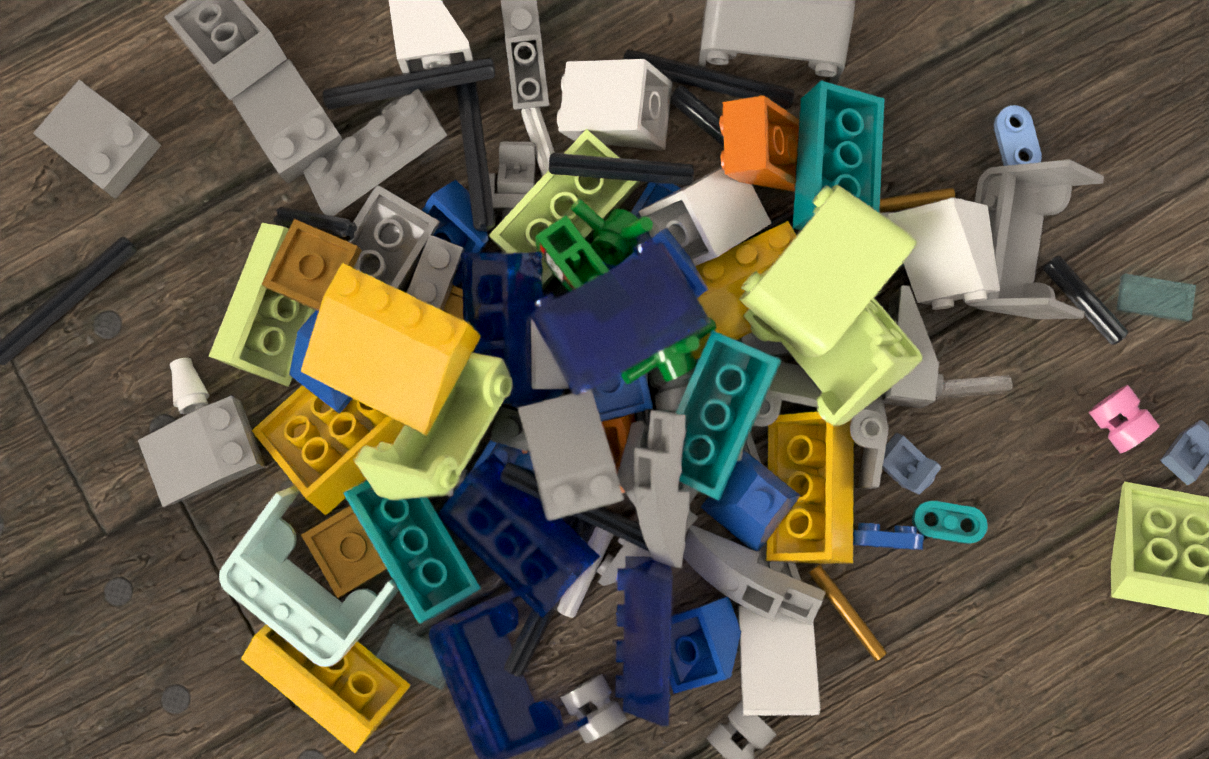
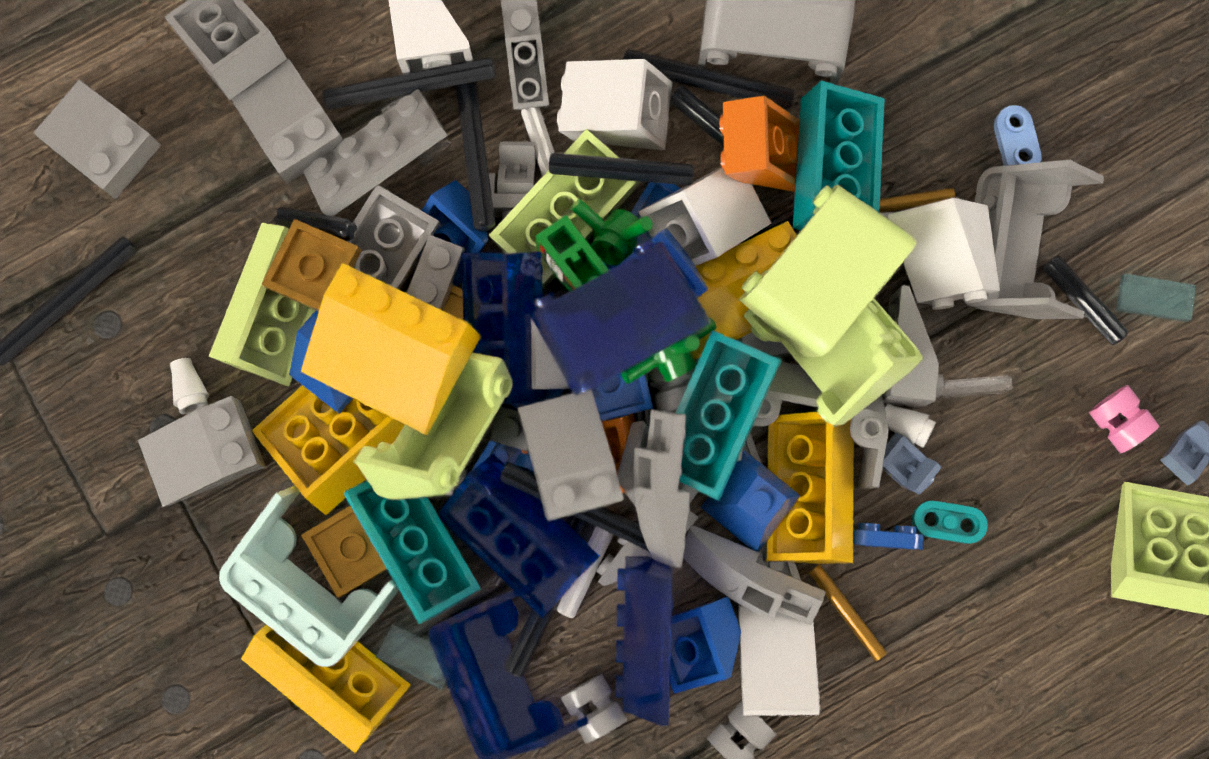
none -> white cone [885,403,936,448]

